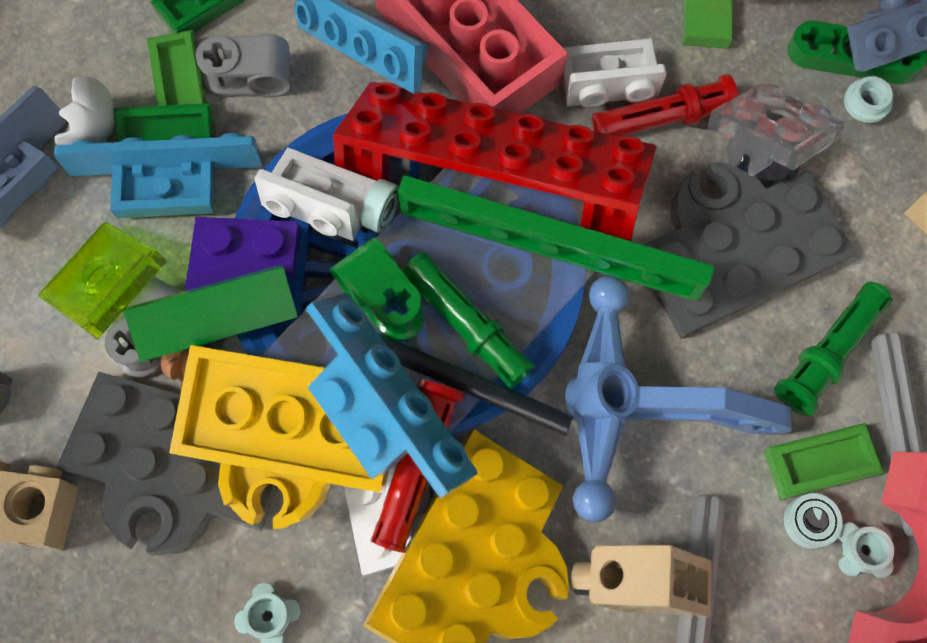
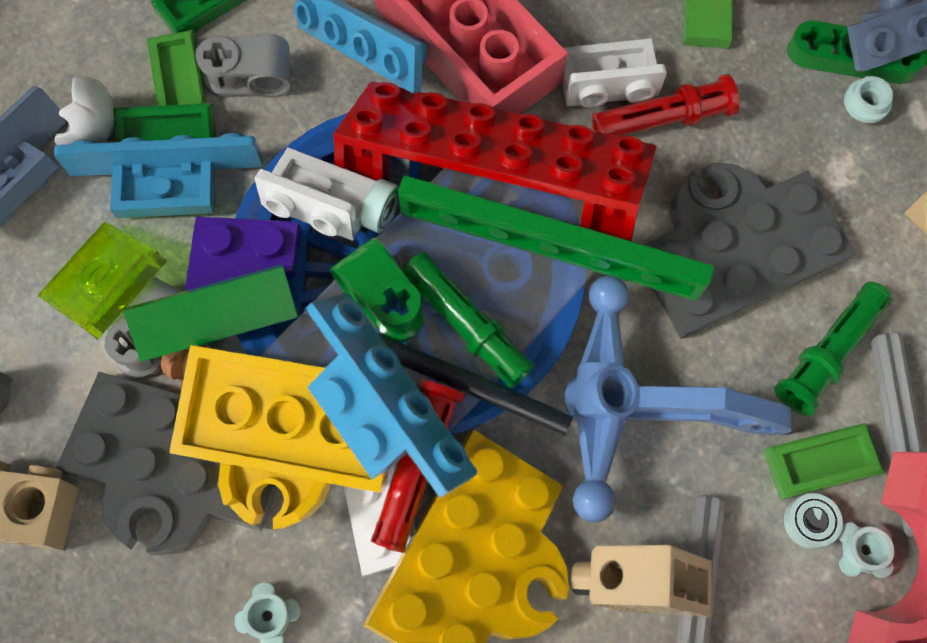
clear piece [707,83,846,181] -> none

